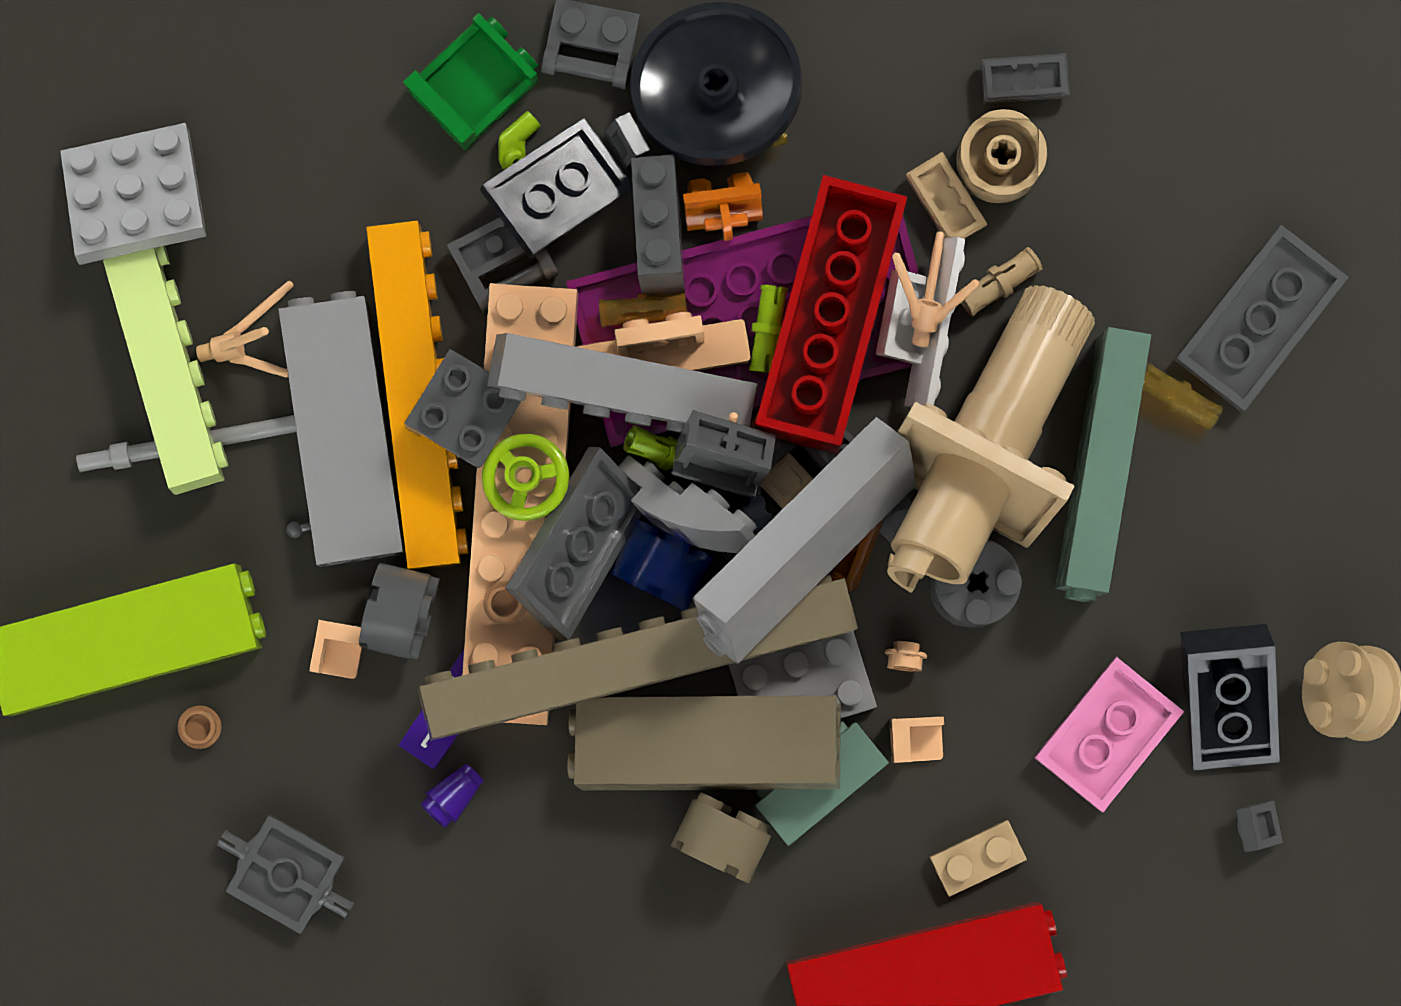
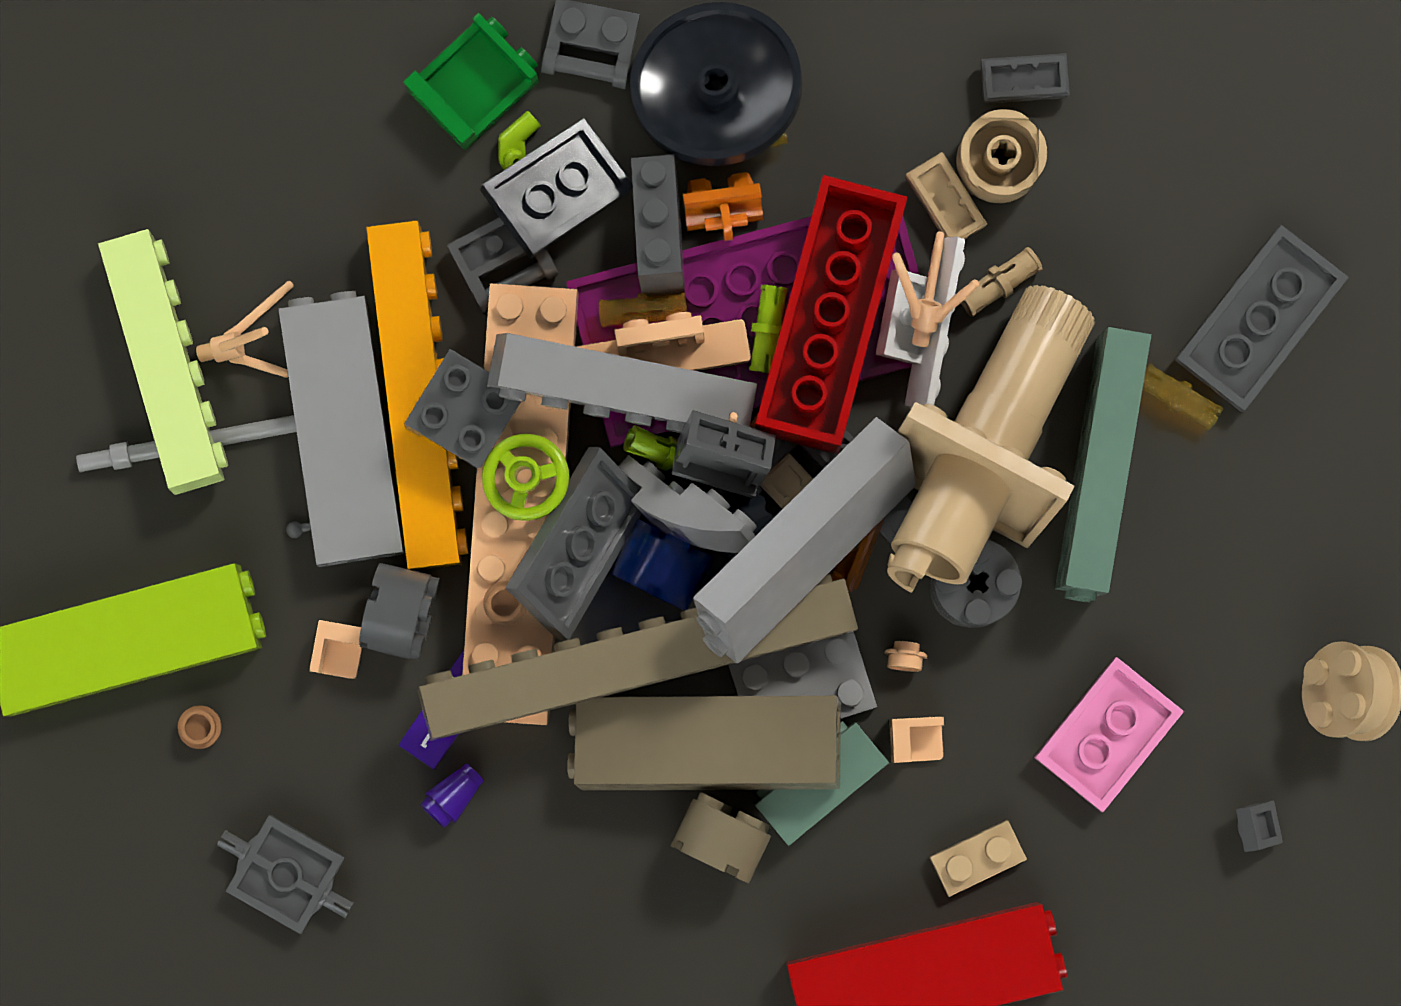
light grey plate [60,123,207,265] -> none
dark grey plate [604,112,650,170] -> none
black slope [1180,624,1280,770] -> none

